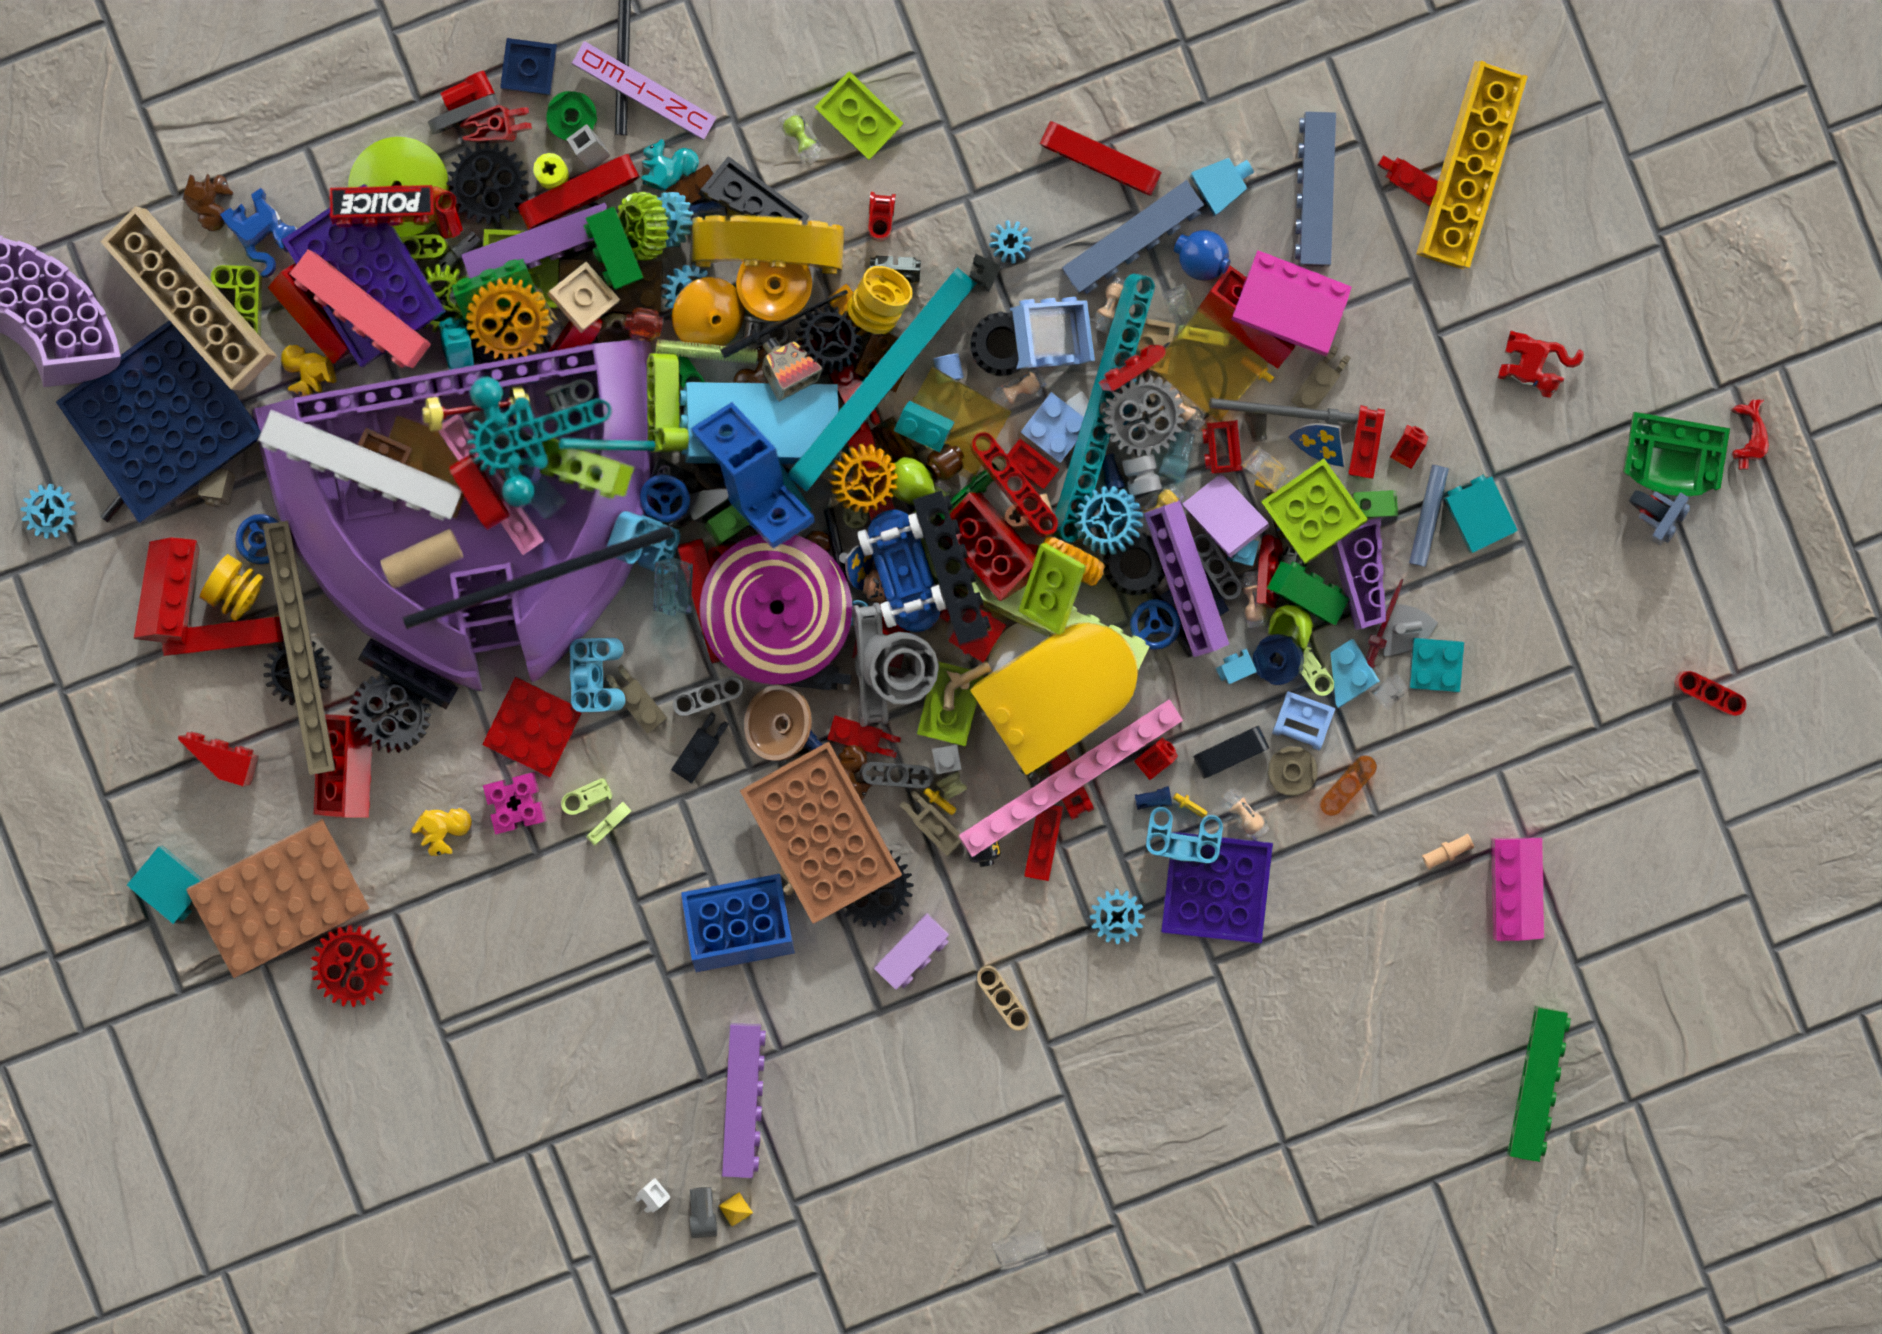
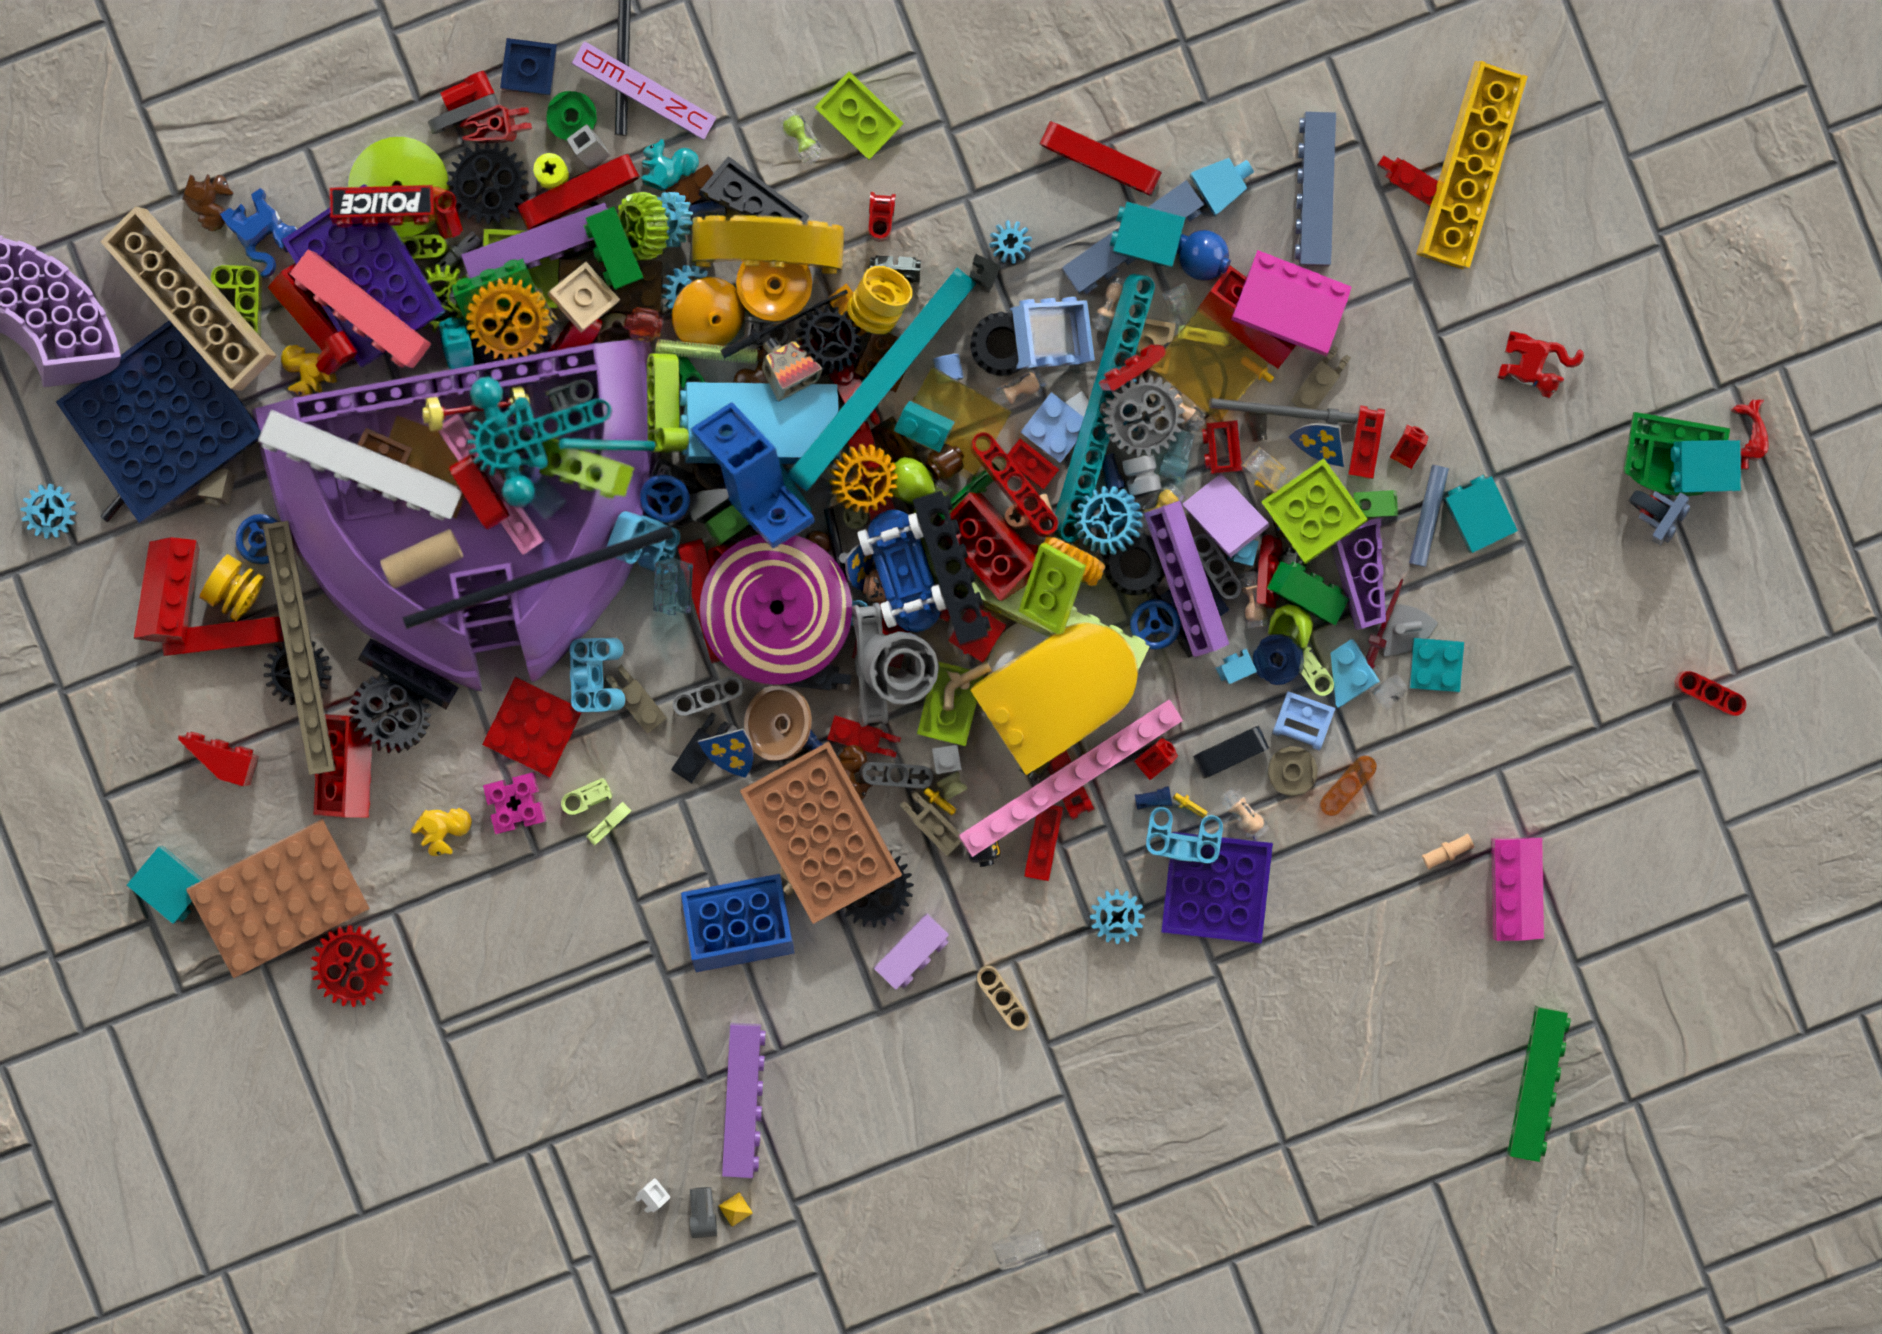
none -> red piece [315,331,357,376]
none -> blue shield [698,725,754,778]
none -> teal brick [1109,202,1186,269]
none -> teal brick [1671,440,1741,492]

